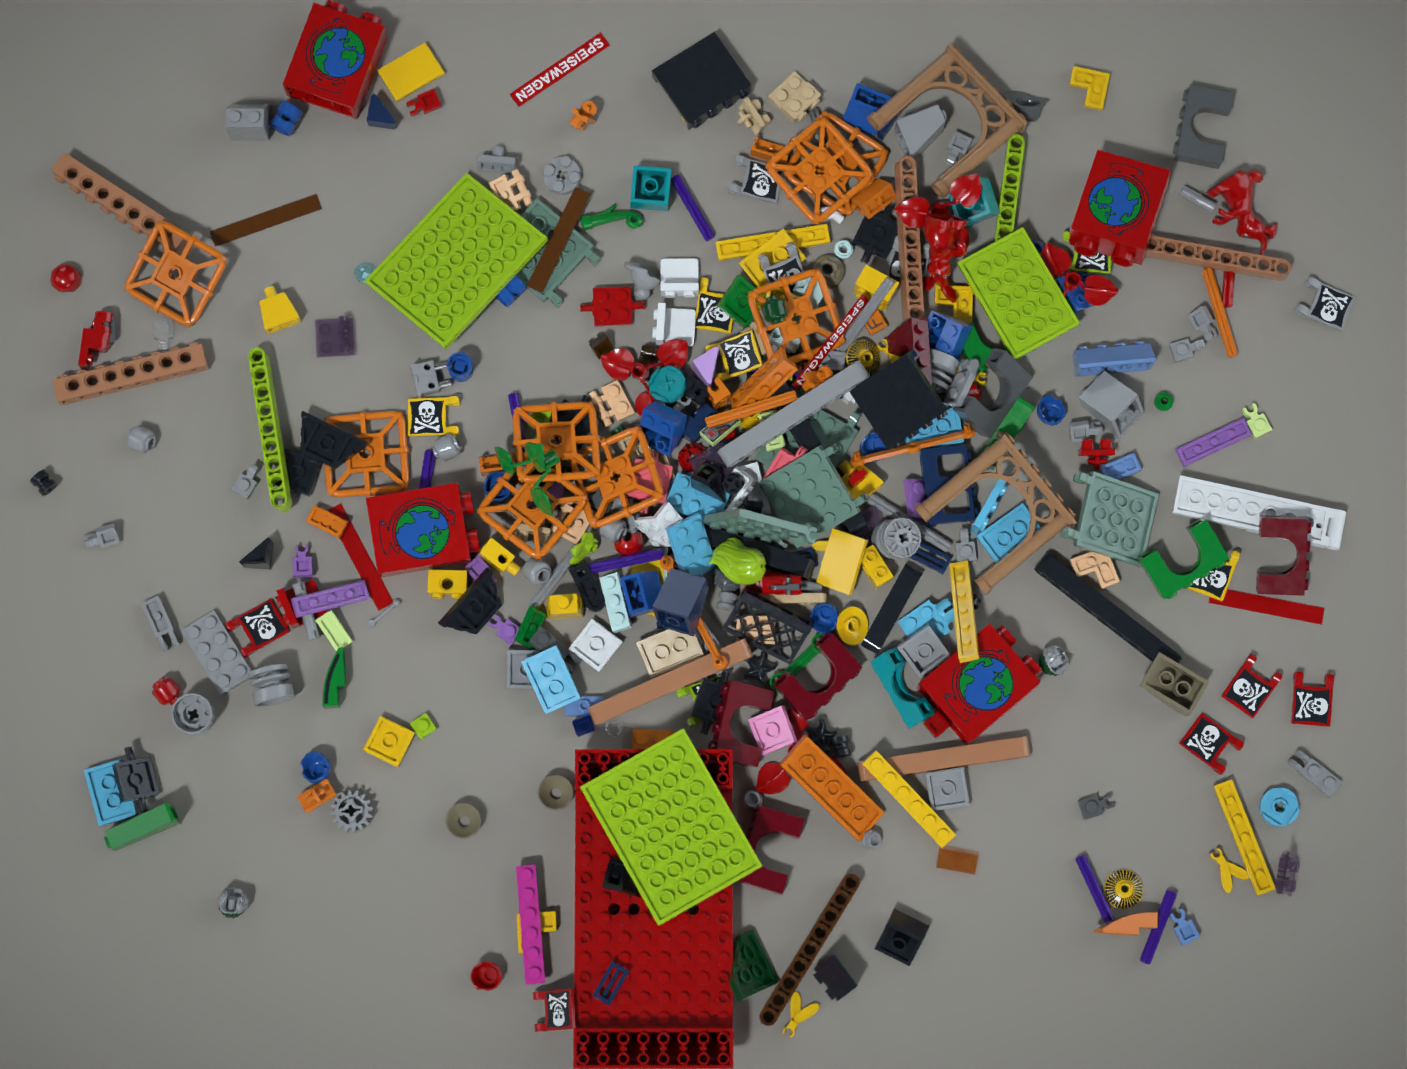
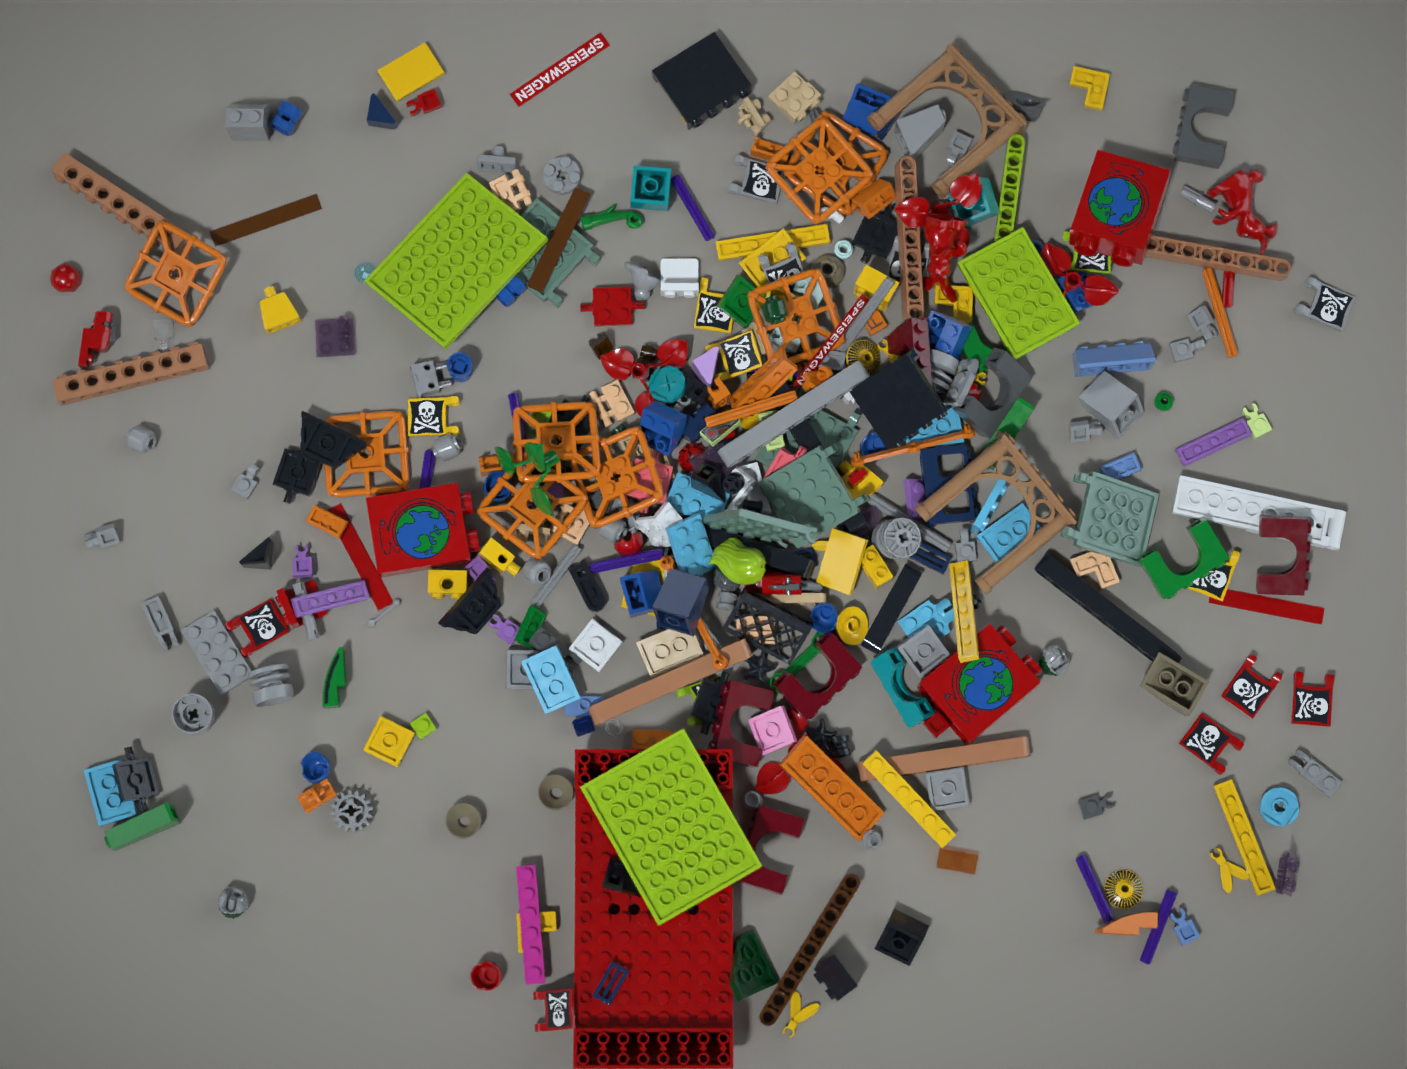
black wheel [30,469,57,496] -> none
red head [152,676,181,705] -> none
lime beam [248,347,292,513] -> none
red brick [283,0,388,119] -> none
yellowish green tile [315,610,353,652] -> none
yellow torso [546,594,584,619] -> none
orange hips [569,101,597,131] -> none
lime plate [569,532,598,564] -> none
light aqua plate [599,572,632,633] -> none
white bracket [652,303,696,347] -> none
blue hair [1037,395,1066,426] -> none
red hips [1078,439,1115,470] -> none

